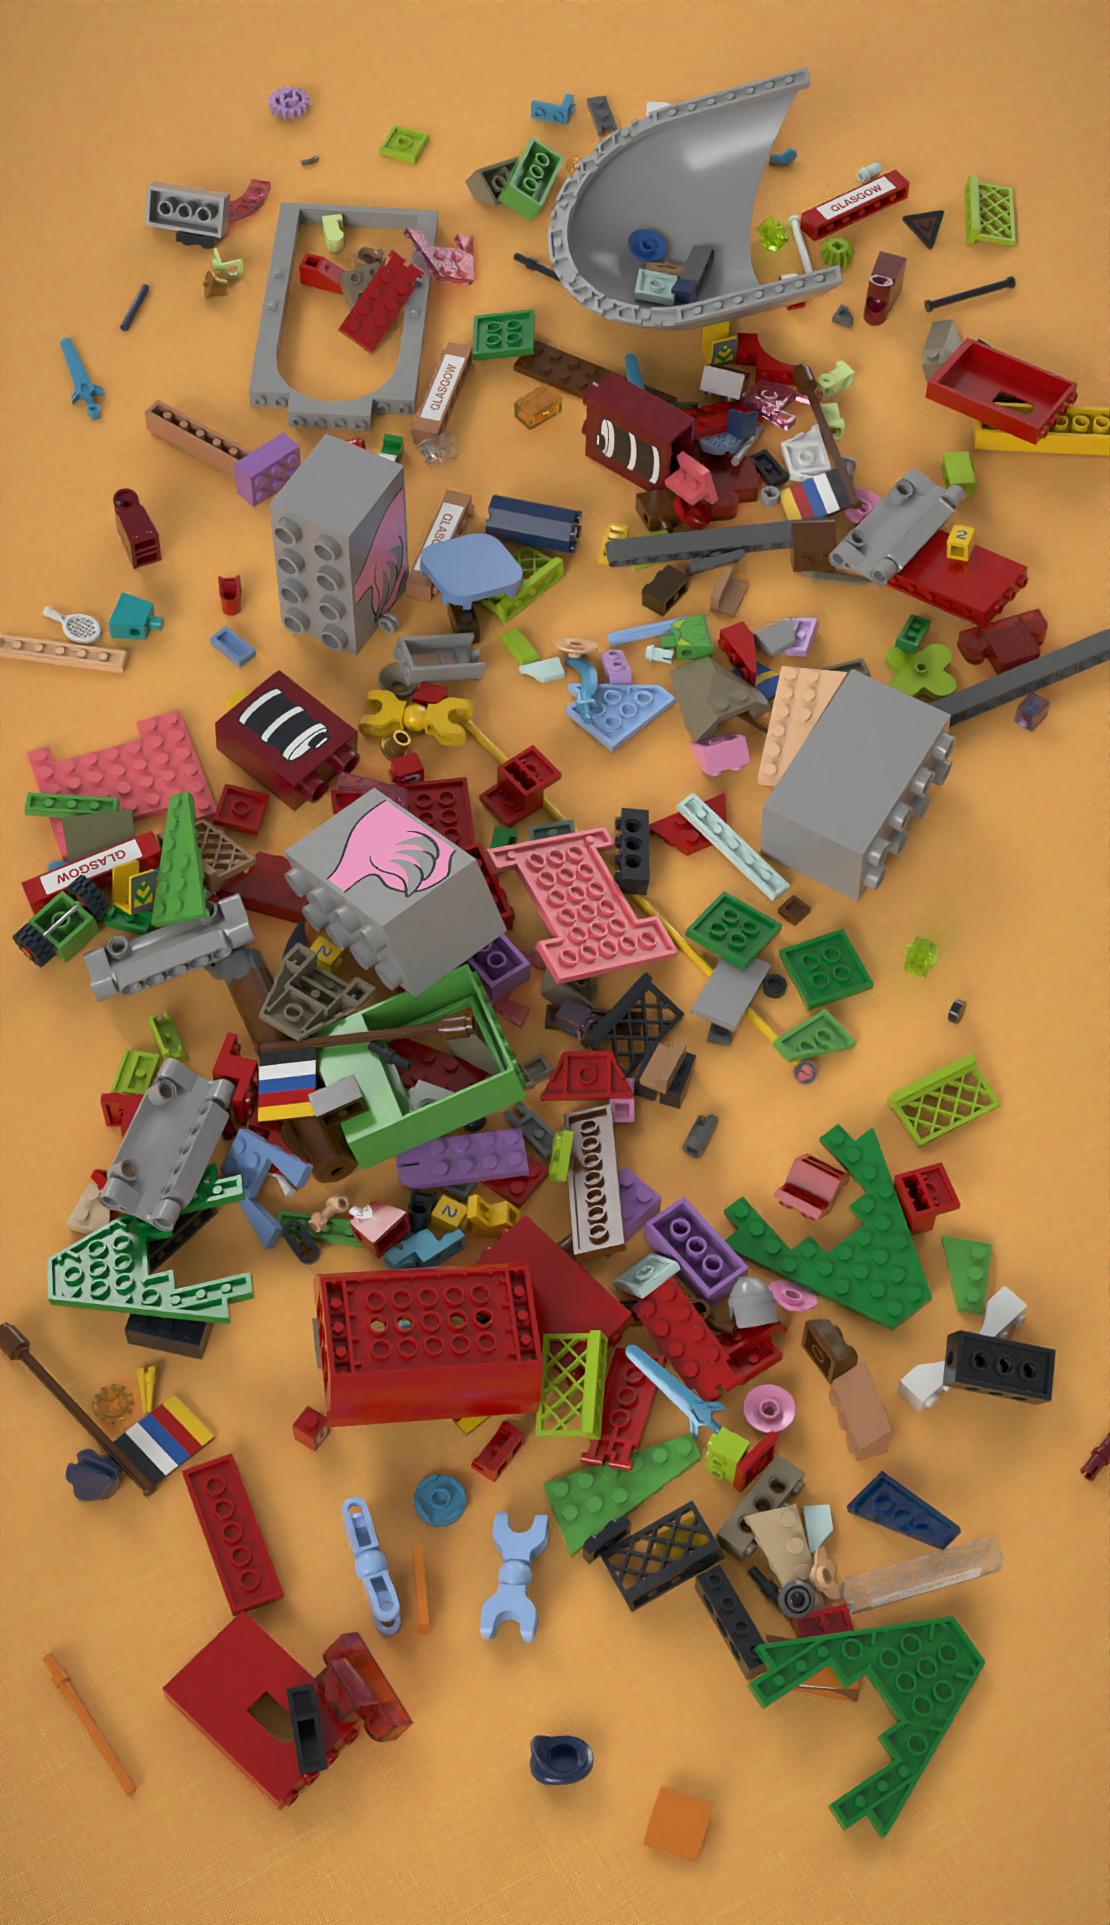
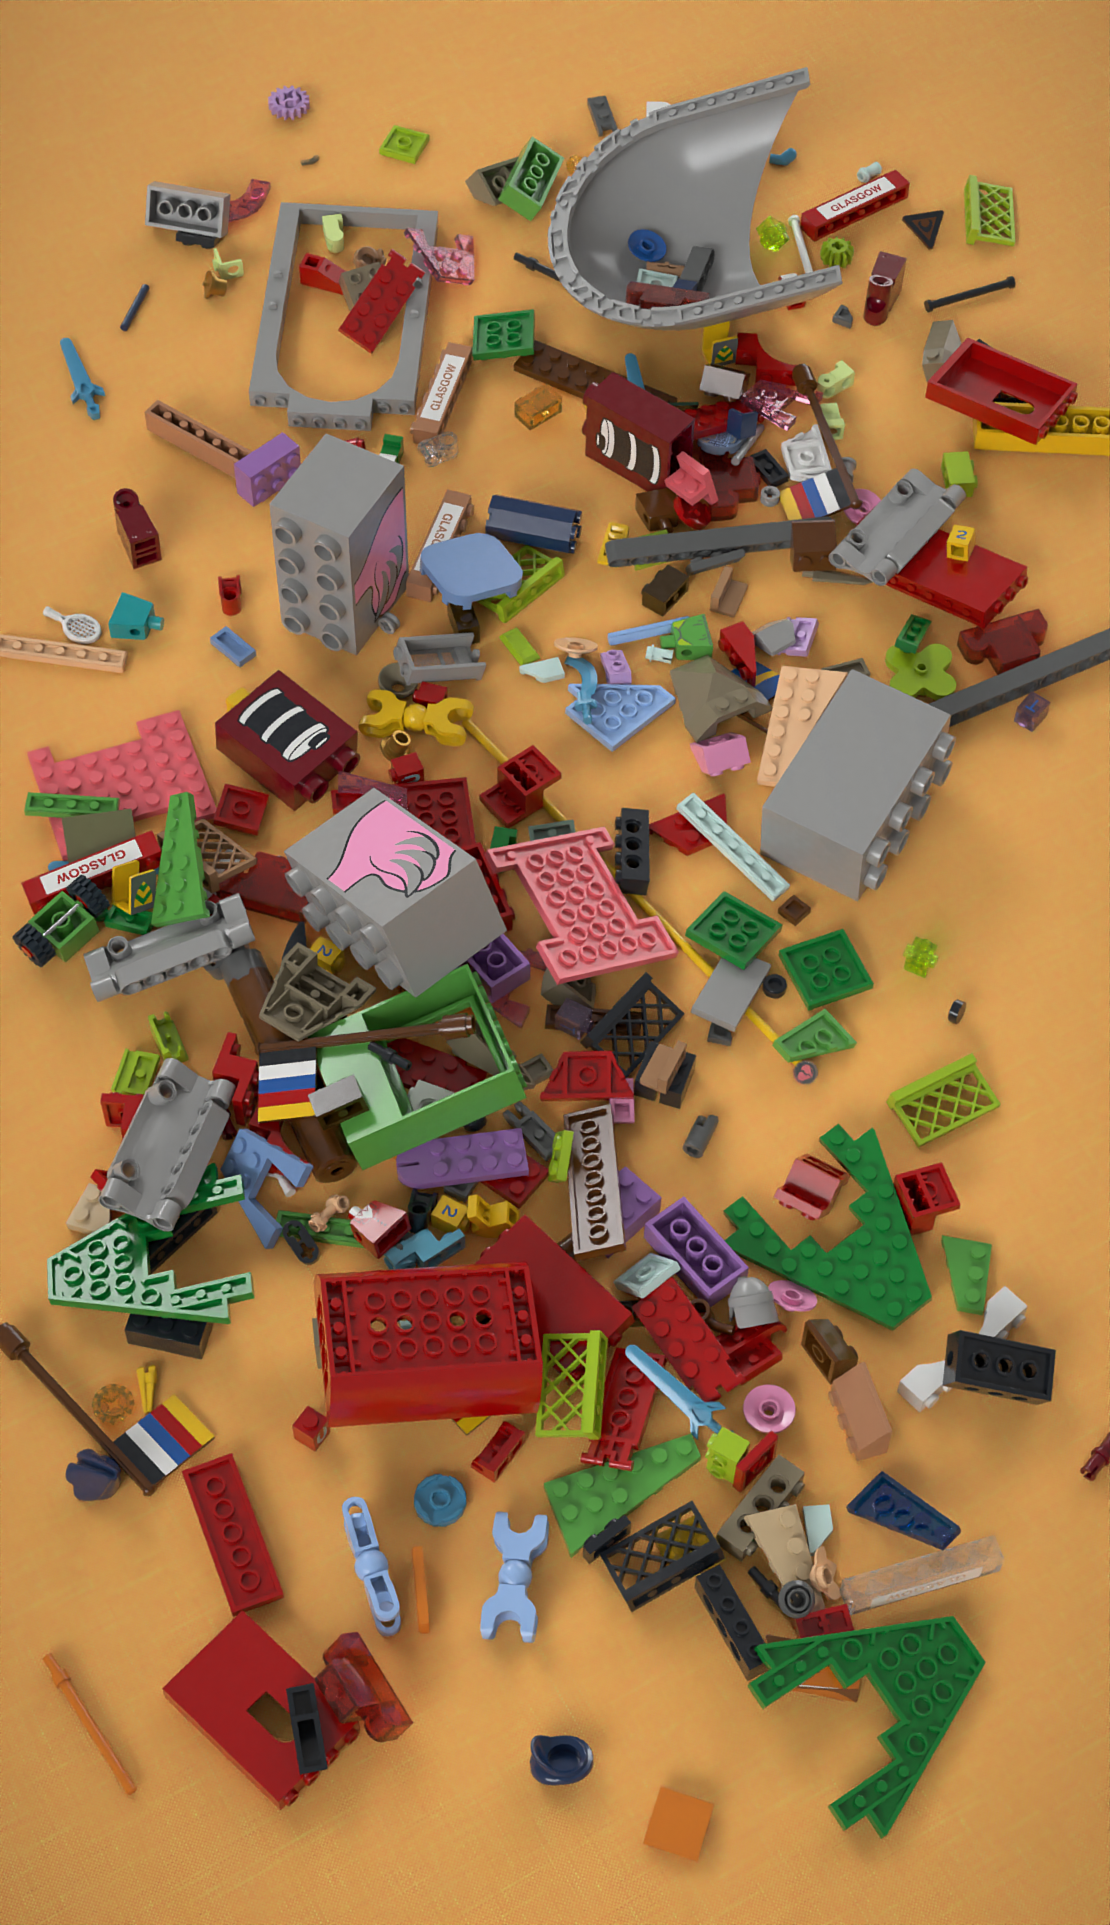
dark azure bracket [531,94,576,125] -> none
none -> clear red brick [625,281,709,310]

